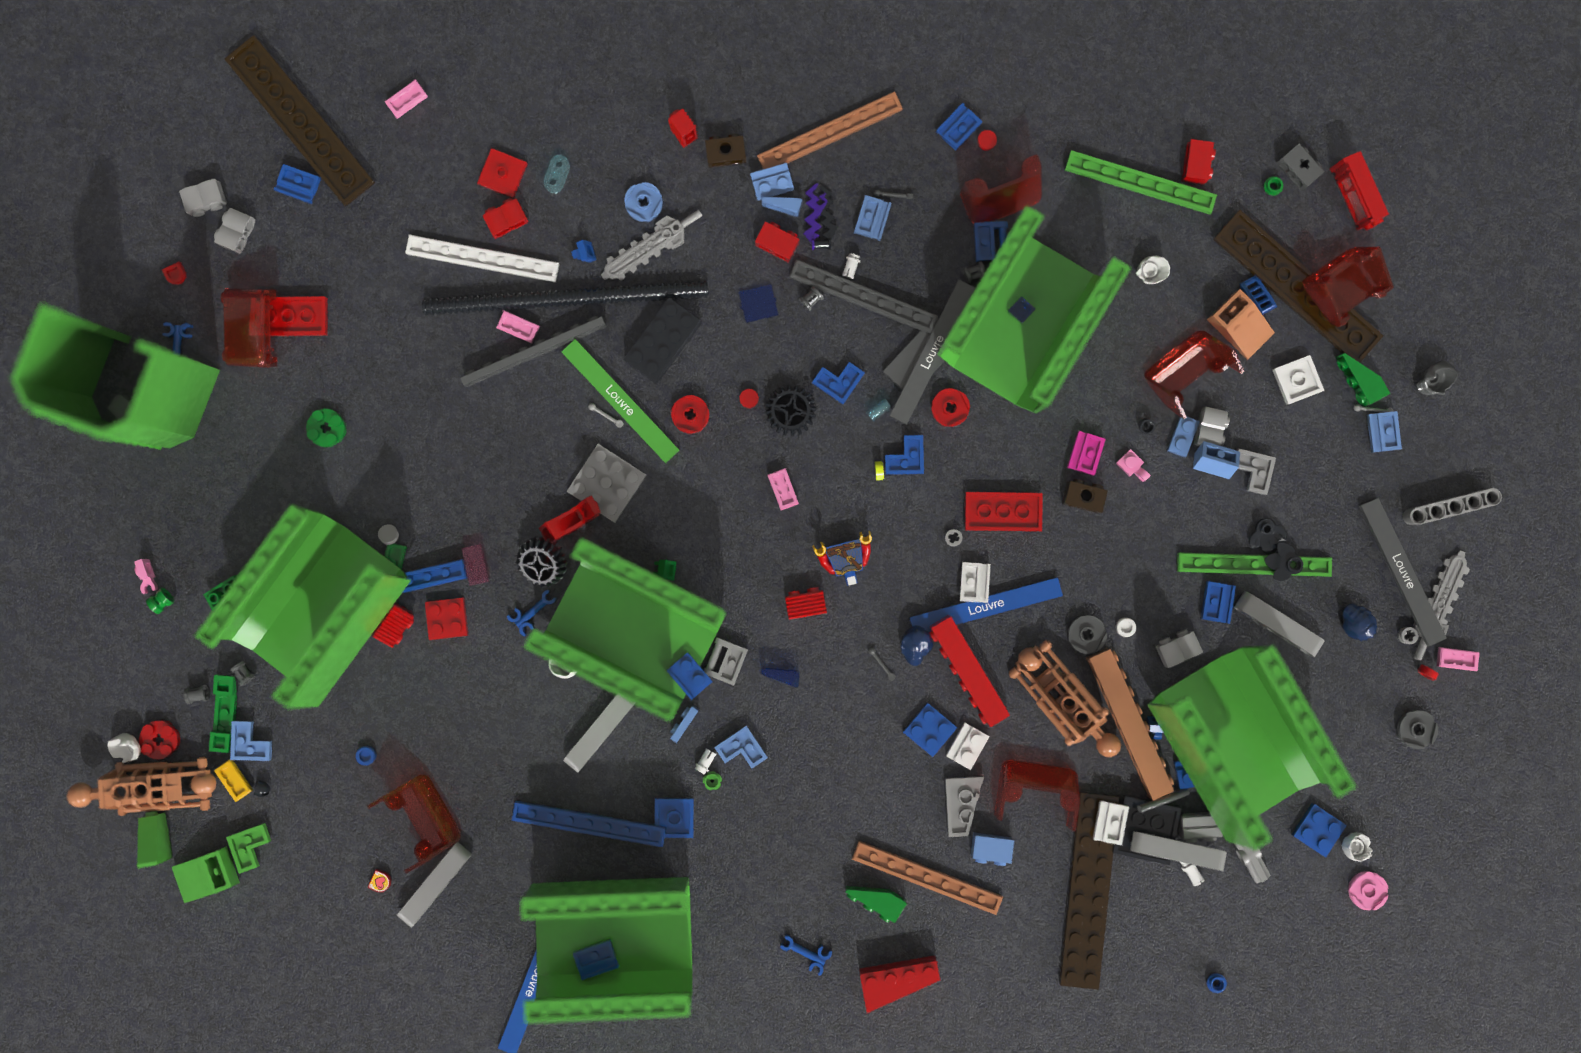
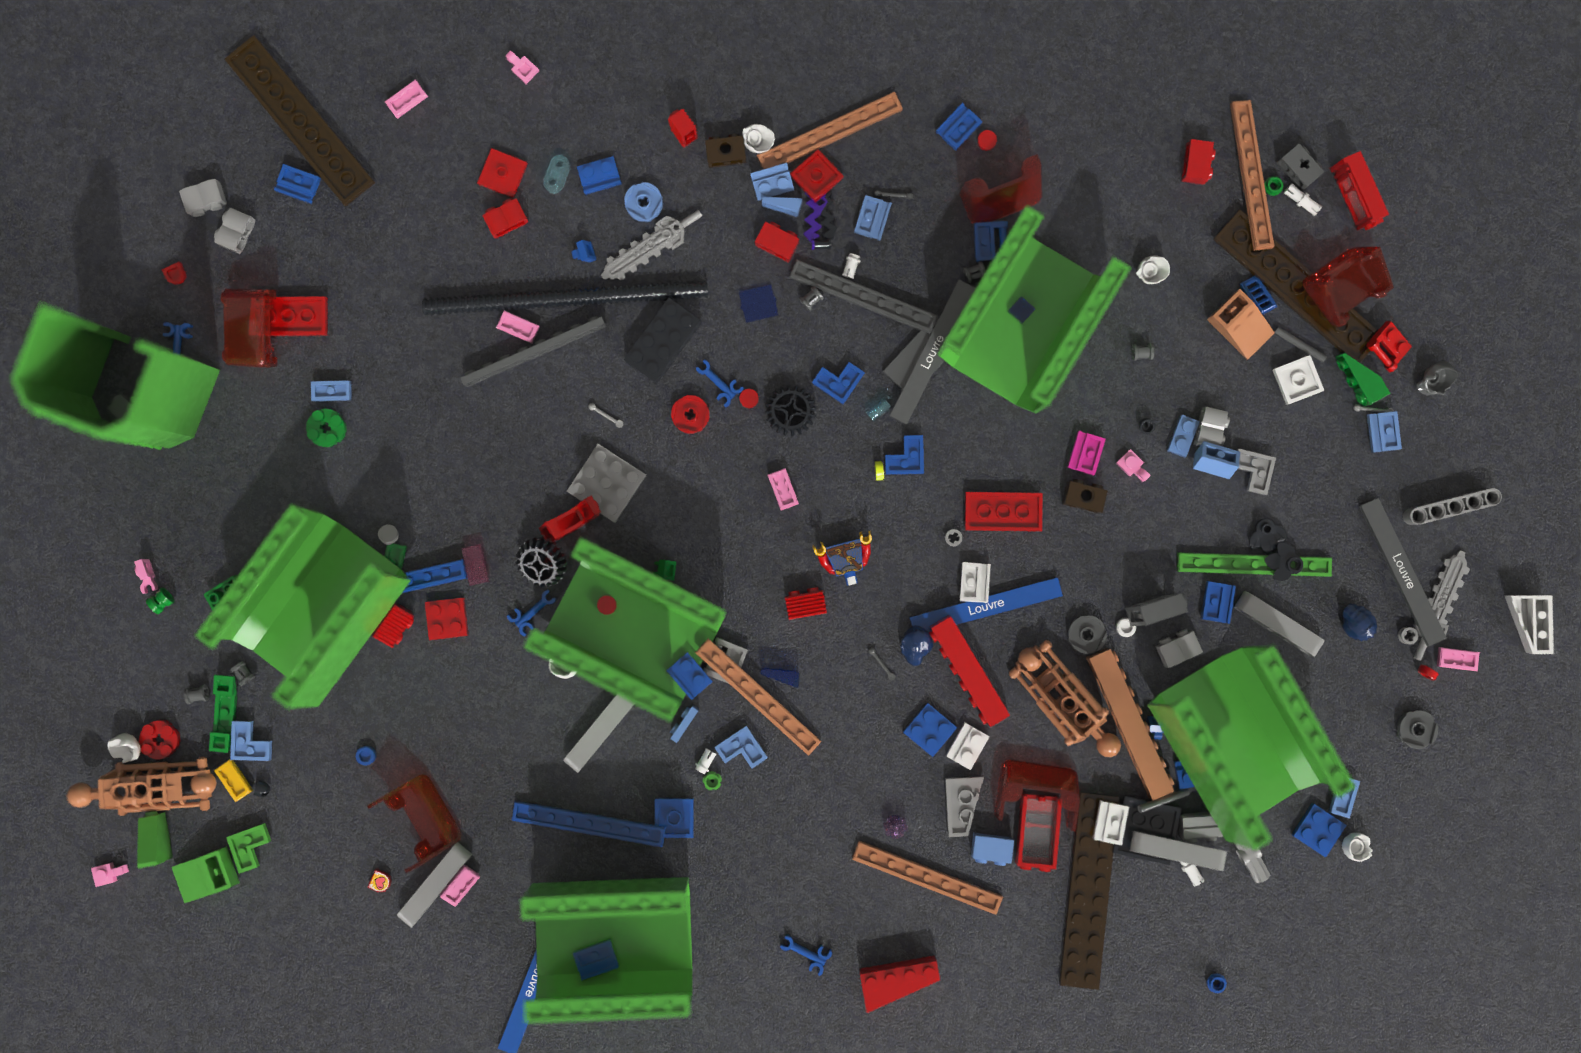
white tile [406,235,559,282] -> none
bright green tile [562,339,680,463] -> none
green slope [845,886,907,923] -> none
red plate [931,388,970,427] -> none
bright green plate [1065,150,1217,215] -> none
clear red windscreen [1144,331,1244,419] -> none
bright pink tile [1348,871,1388,910] -> none
none -> bright pink plate [91,862,129,887]
none -> medium blue plate [311,381,352,401]
none -> bright pink plate [439,864,480,907]
none -> bright pink plate [505,51,539,84]
none -> blue plate [577,156,621,195]
none -> red tile [597,595,617,615]
none -> nougat tile [695,638,822,756]
none -> blue bar [696,360,744,408]
none -> white hair [742,124,775,153]
none -> red plate [790,149,844,203]
none -> clear purple gear [883,814,908,839]
none -> door [1015,793,1062,872]
none -> dark grey window [1125,593,1188,626]
none -> dark grey bush [1131,343,1154,361]
none -> nougat tile [1230,100,1274,250]
none -> dark grey bar [1274,326,1327,363]
none -> white pin [1284,183,1322,216]
none -> medium blue plate [1328,779,1360,818]
none -> red plate [1366,321,1412,372]
none -> white wedge [1504,595,1554,654]

